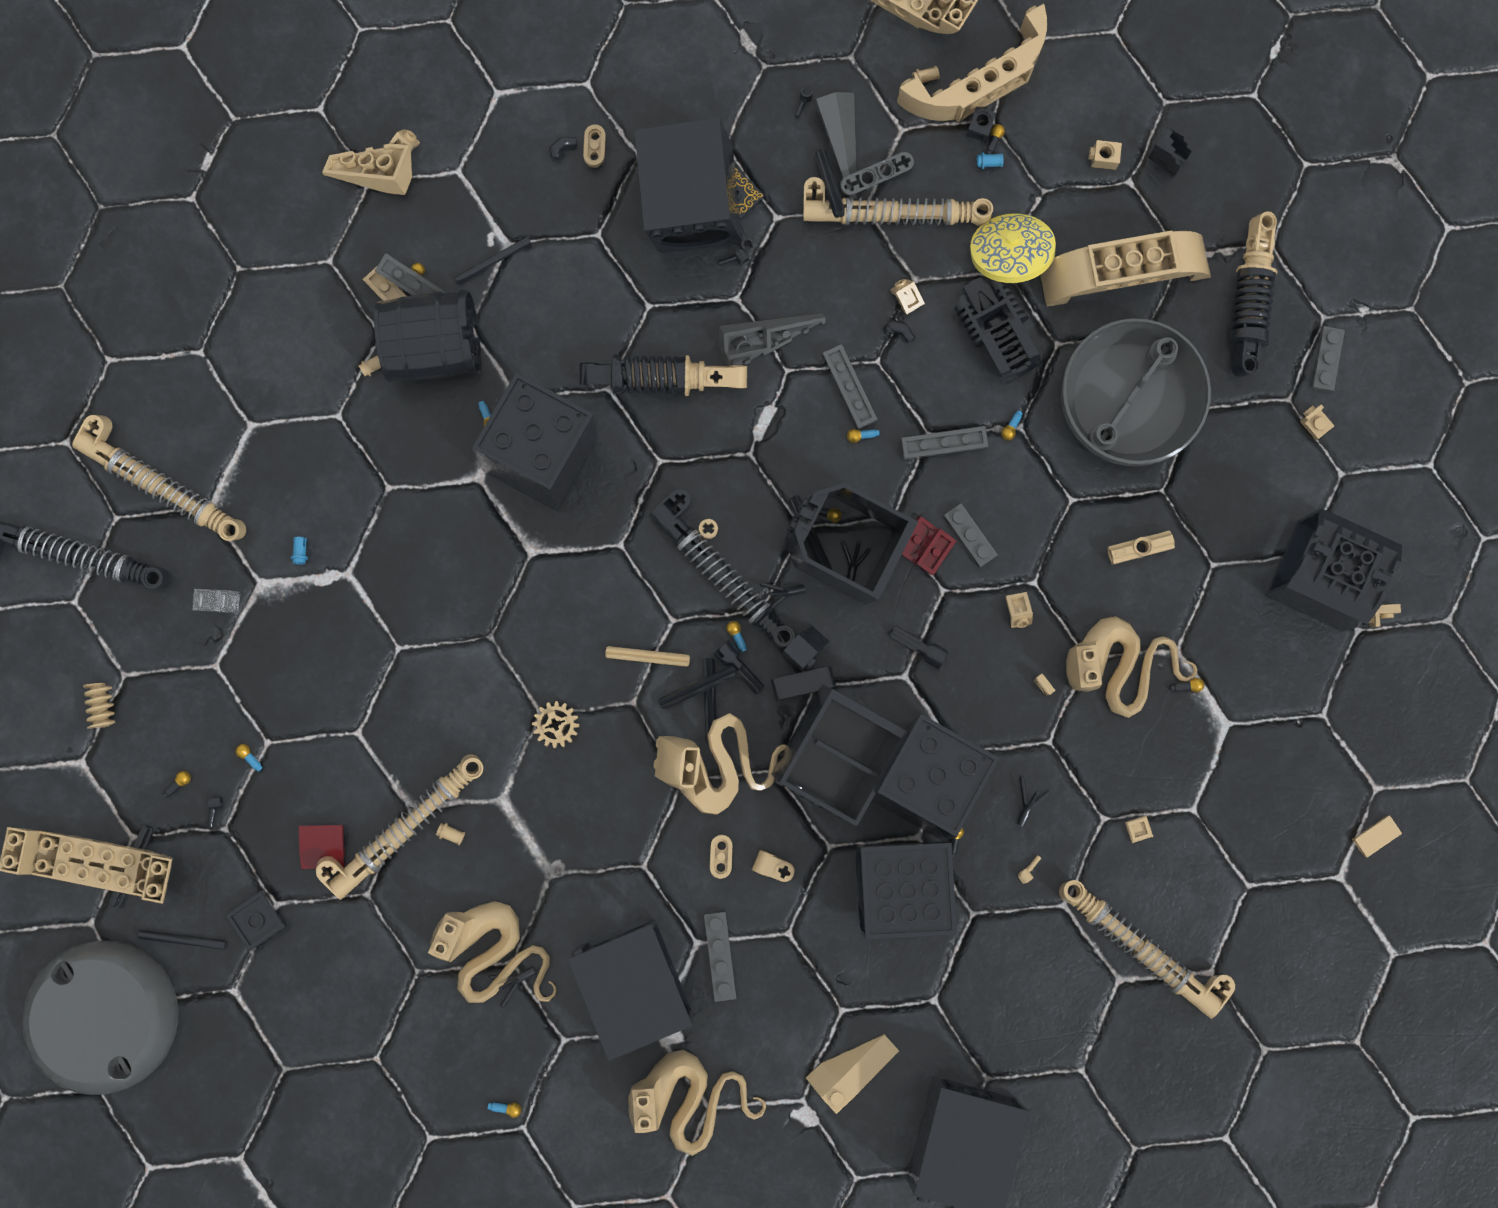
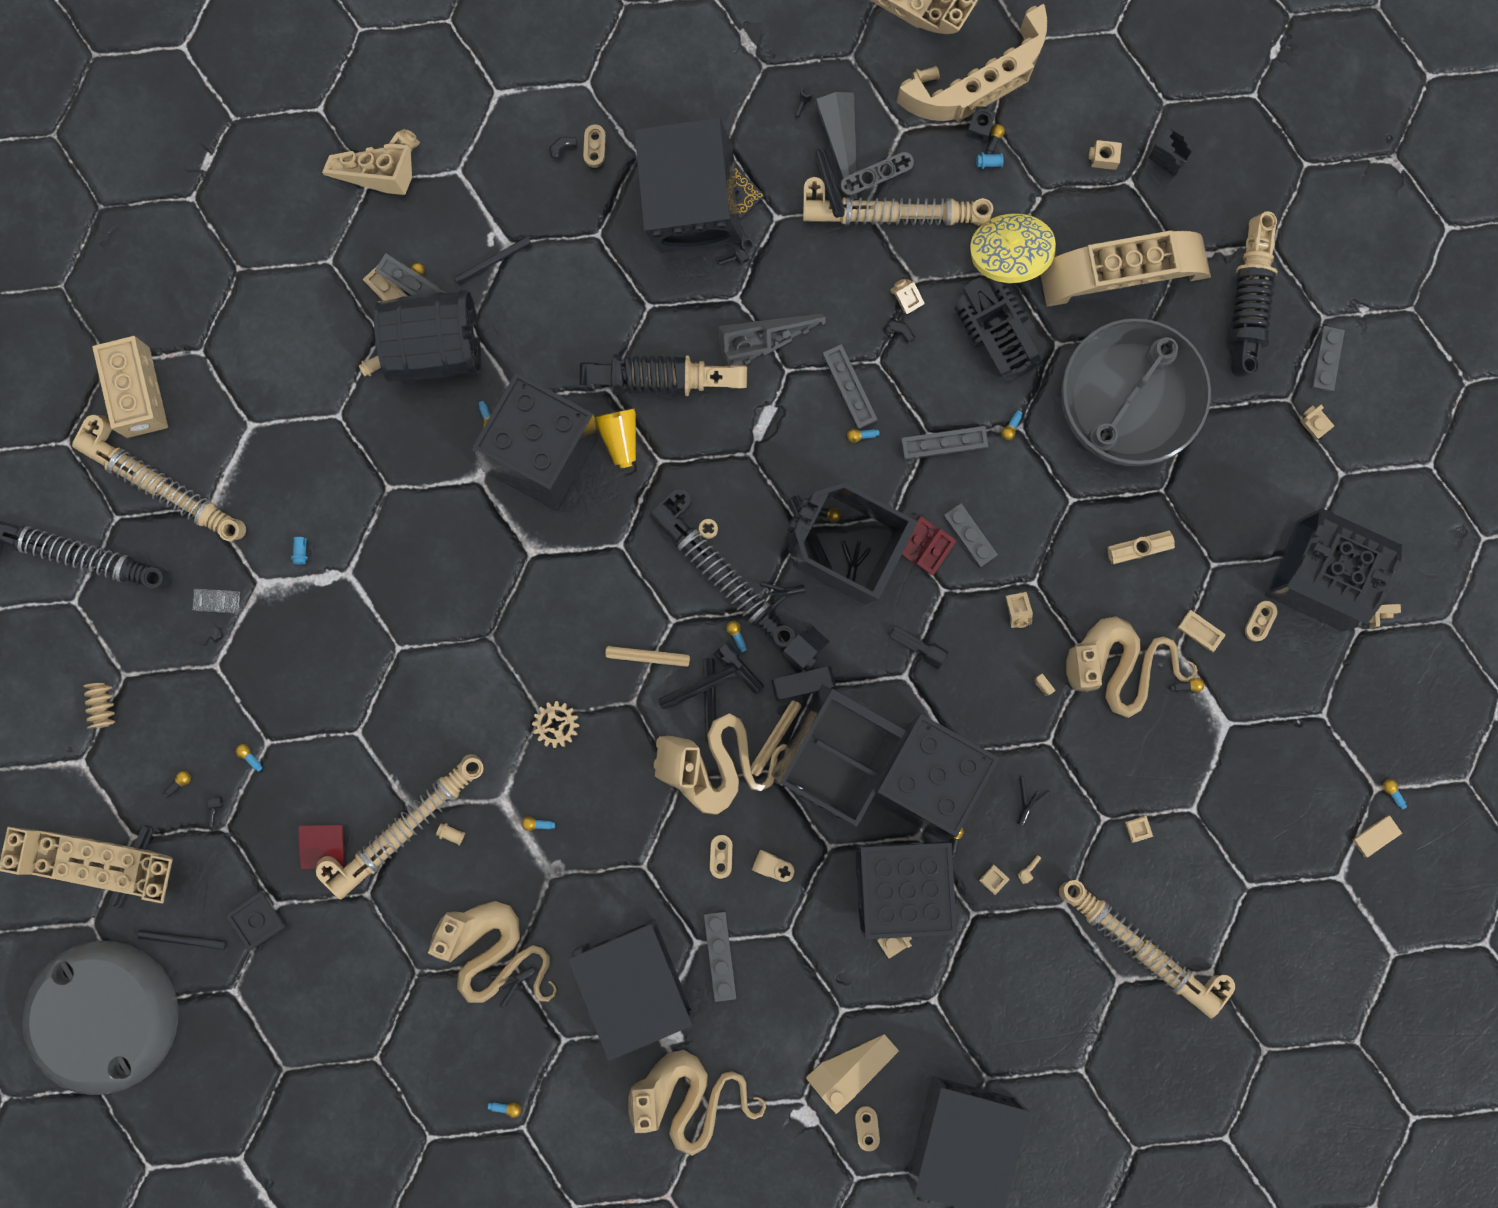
none -> tan piece [92,336,168,438]
none -> piece [522,816,555,831]
none -> yellow cone [594,409,636,468]
none -> tan axle [750,700,801,776]
none -> tan plate [855,1106,880,1151]
none -> tan bracket [877,937,912,959]
none -> tan tile [979,864,1009,895]
none -> tan tile [1177,610,1226,652]
none -> tan plate [1245,601,1277,642]
none -> piece [1383,779,1407,810]

